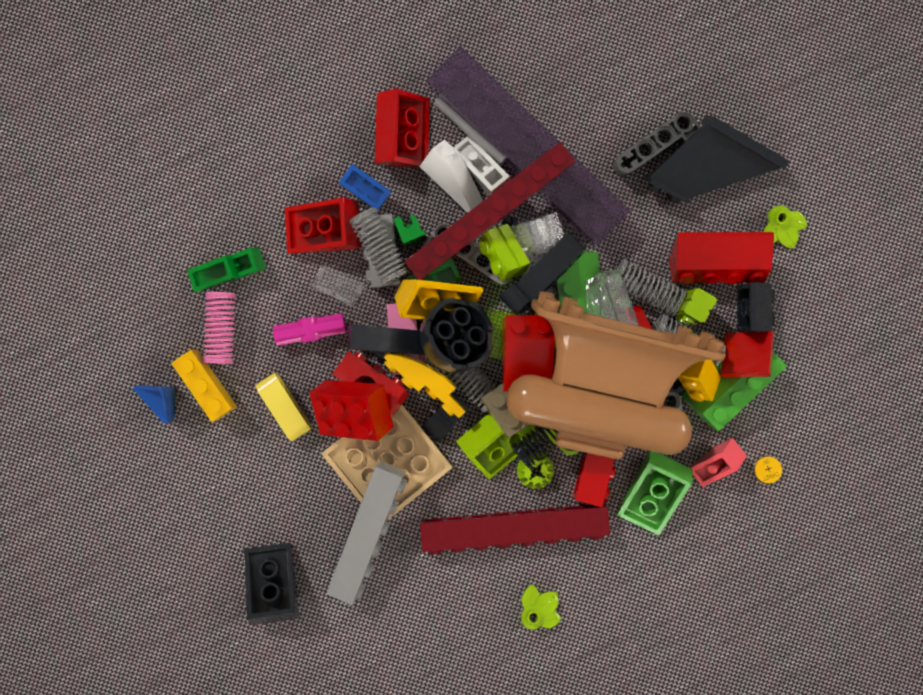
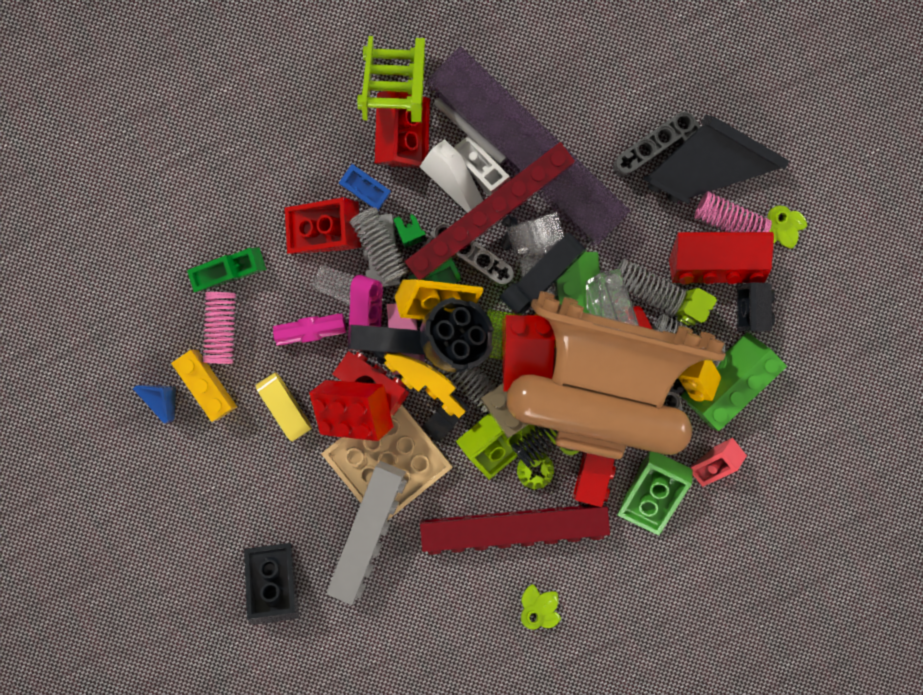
lime brick [479,224,531,282] -> none
red tile [721,331,774,378] -> none
yellow piece [754,456,782,483] -> none
none -> dark pink beam [349,275,383,327]
none -> lime fence [357,36,425,122]
none -> bright pink piece [694,191,772,232]

